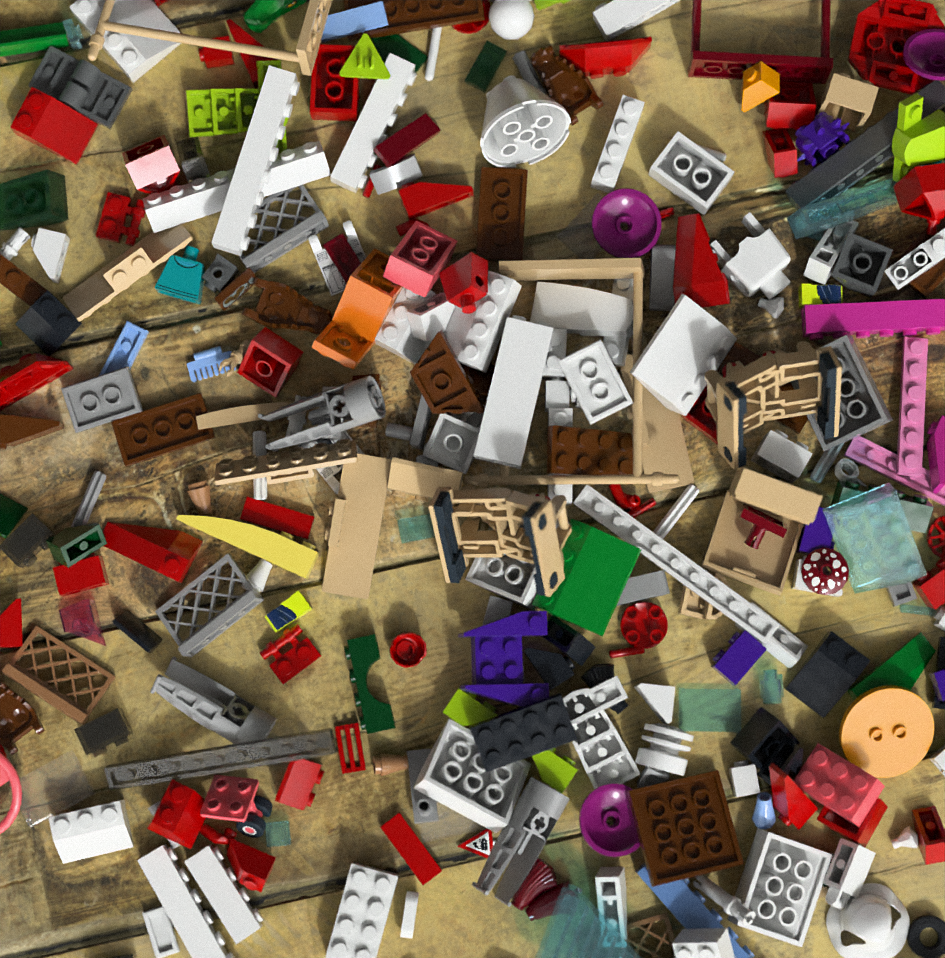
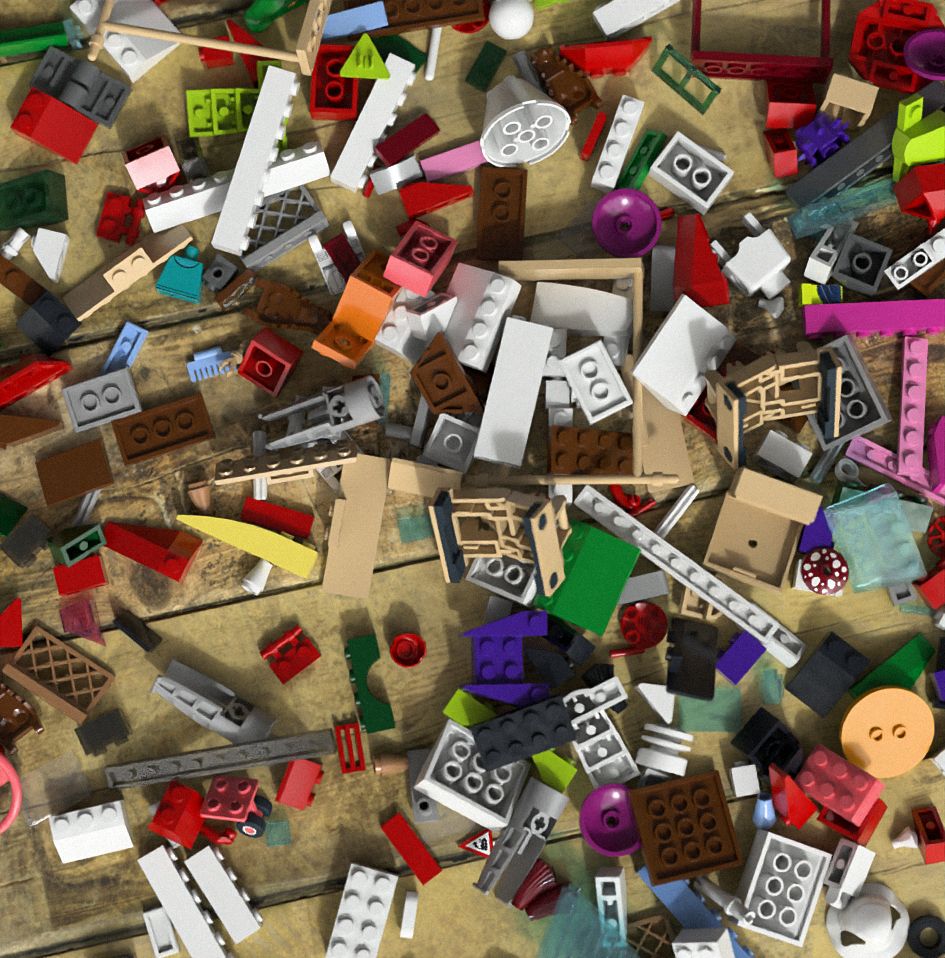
light grey fence [155,553,264,658] -> none
tan sticker [196,402,288,430] -> none
red slope [226,839,276,893] -> none
leg [265,590,312,633] -> none
red torso [439,252,488,314] -> none
dark red tile [740,503,788,549] -> none
light orange slope [741,61,780,113] -> none
none -> reddish brown tile [35,439,115,507]
none -> clear light blue tile [377,373,391,424]
none -> bright pink tile [420,140,490,183]
none -> red tile [580,112,607,162]
none -> green plate [615,129,668,191]
none -> clear green window [651,43,722,115]
none -> black bracket [665,618,718,701]

